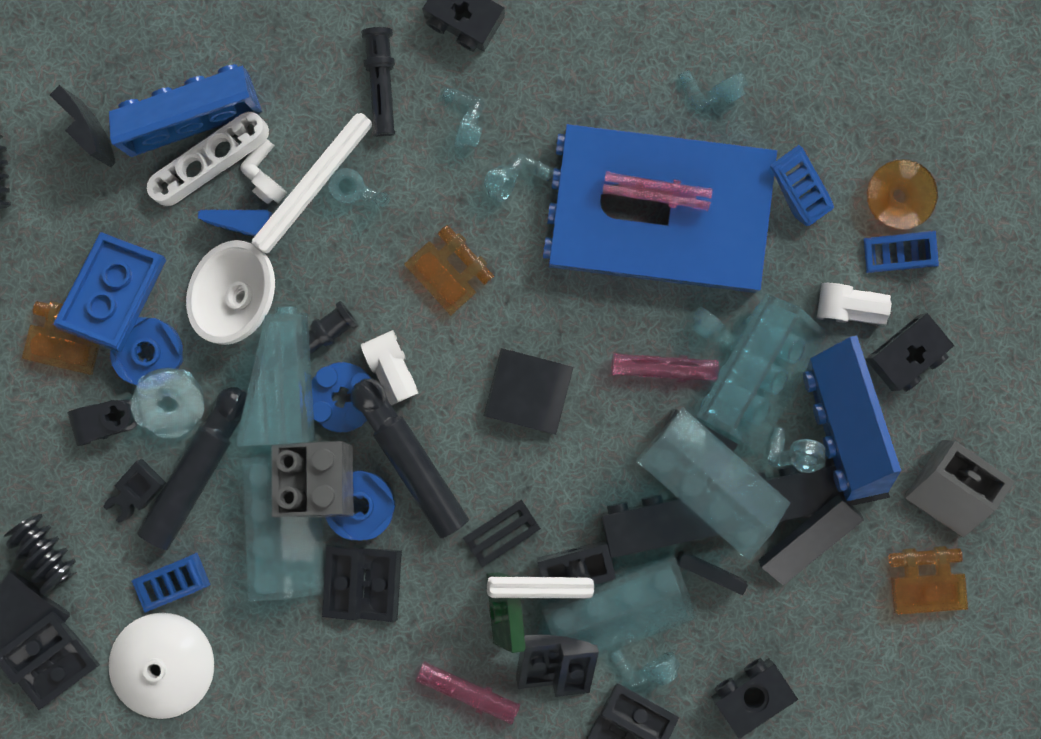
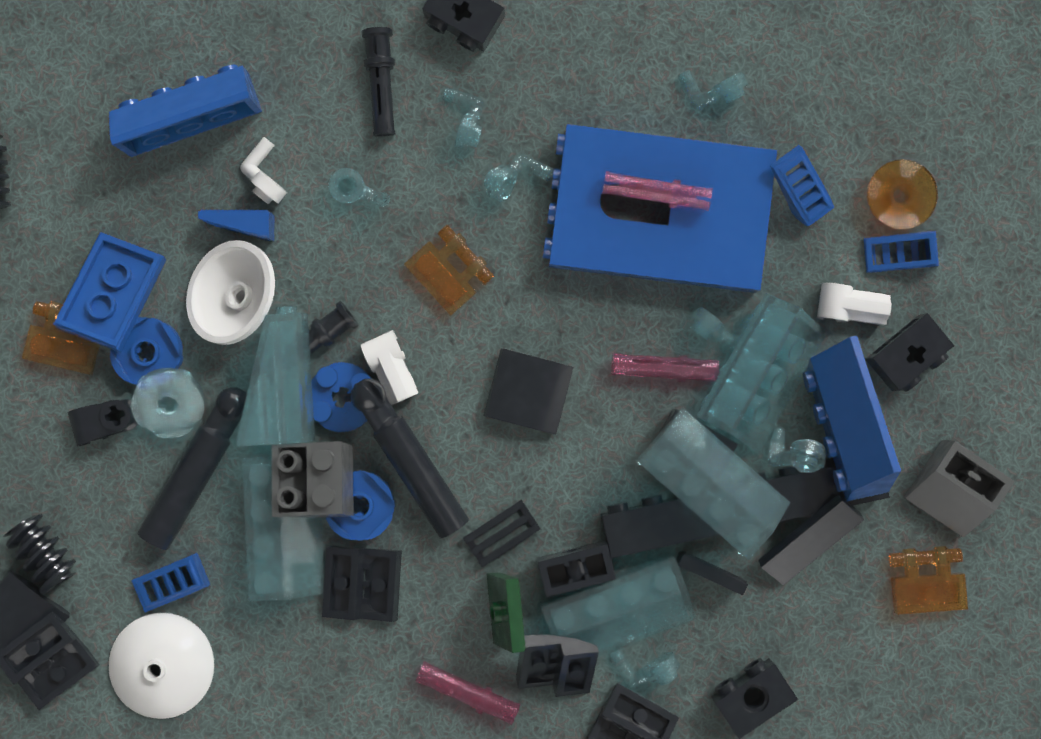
black slope [50,85,116,167] -> none
black plate [104,459,166,523] -> none
white beam [147,112,269,206] -> none
white axle [252,113,372,253] -> none
white axle [487,577,594,598] -> none

